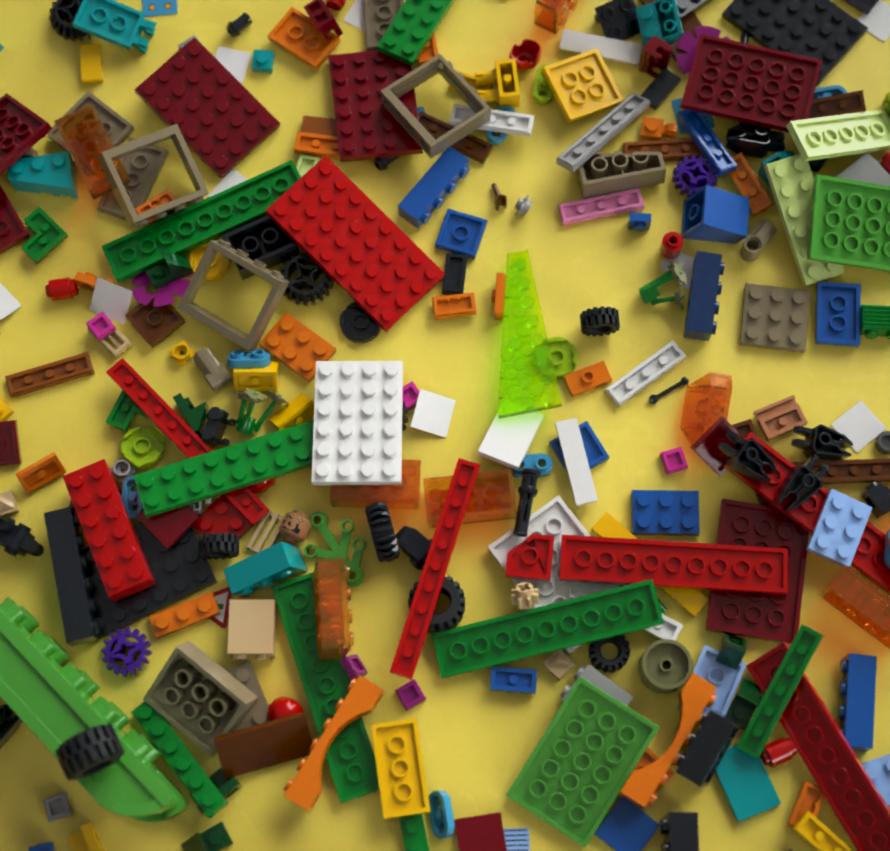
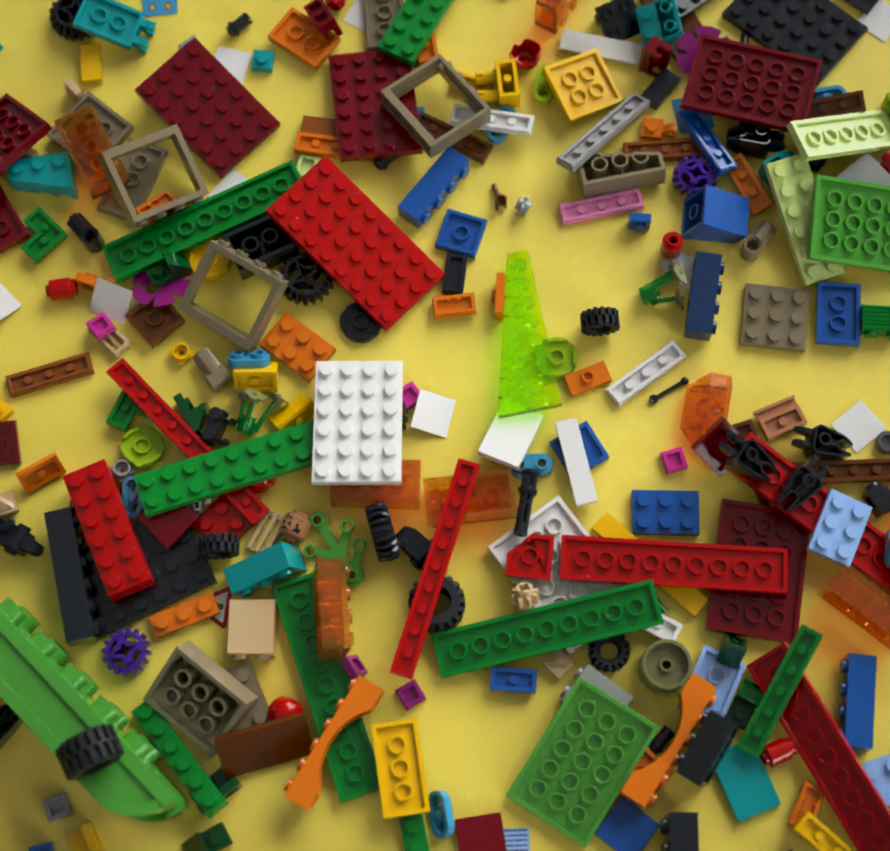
none -> tan tile [63,78,84,102]
none -> black piece [67,212,105,253]
none -> black pin [648,725,675,756]

